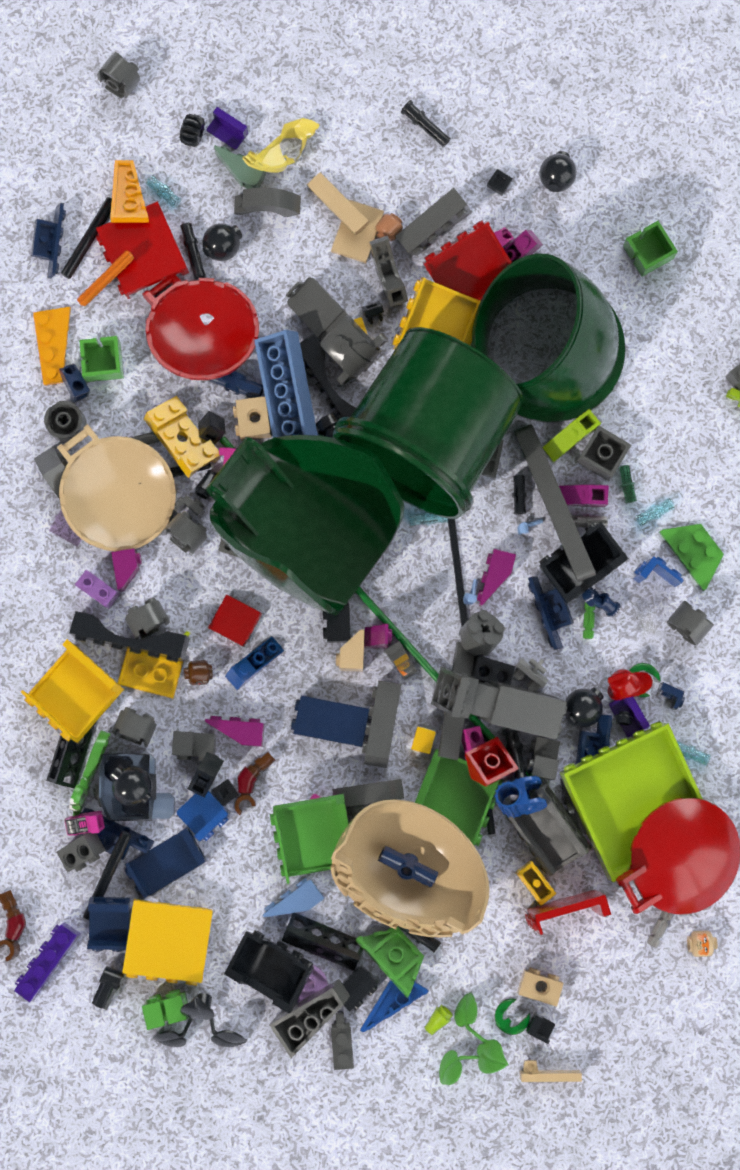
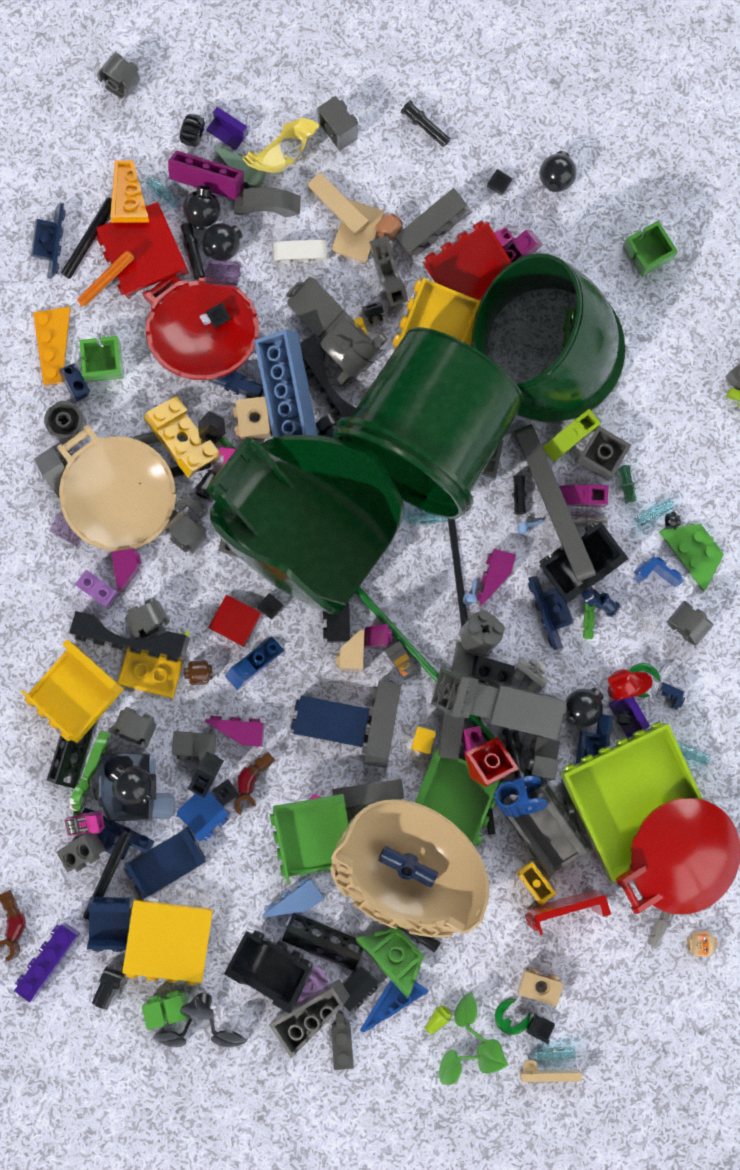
none -> magenta brick [168,150,244,200]
none -> black brick [183,185,221,230]
none -> clear purple piece [205,260,241,286]
none -> black plate [206,302,232,329]
none -> black plate [257,593,284,620]
none -> white beam [273,240,328,265]
none -> dark grey brick [317,95,358,151]
none -> clear light blue pin [535,1046,576,1063]
none -> bright green pin [562,308,577,348]
none -> black plate [665,511,681,530]

